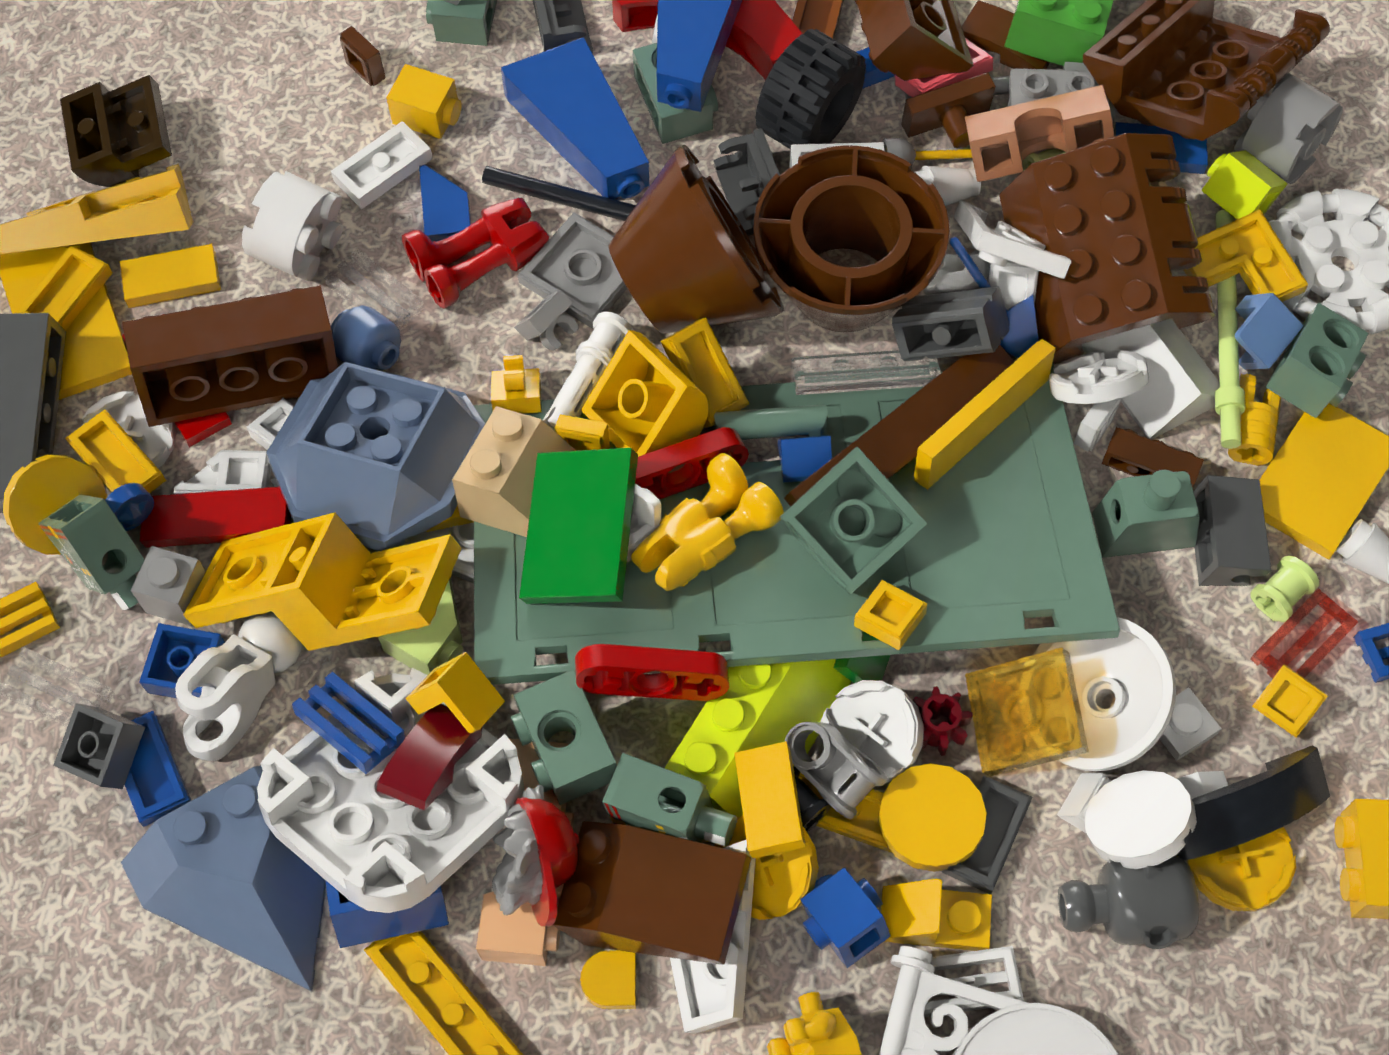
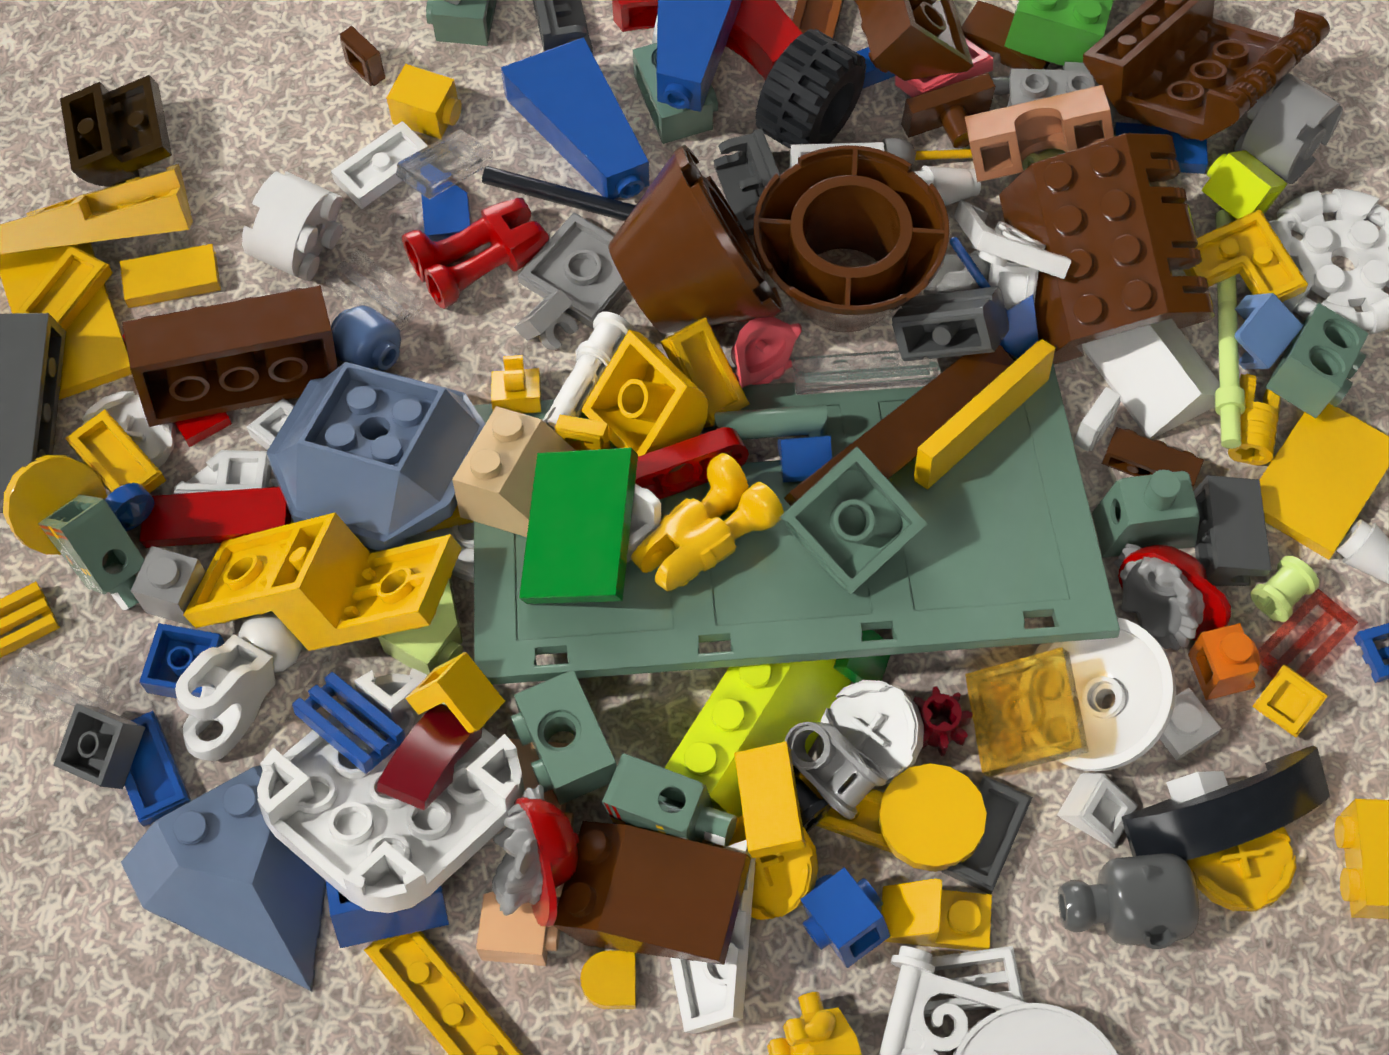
red beam [575,644,729,701] -> none
yellow tile [854,580,927,650] -> none
white tile [1049,350,1149,404] -> none
white tile [1085,770,1197,869] -> none
none -> clear tile [396,129,493,199]
none -> coral hat [731,317,802,388]
none -> light grey hair [1114,543,1231,650]
none -> orange brick [1188,623,1260,701]

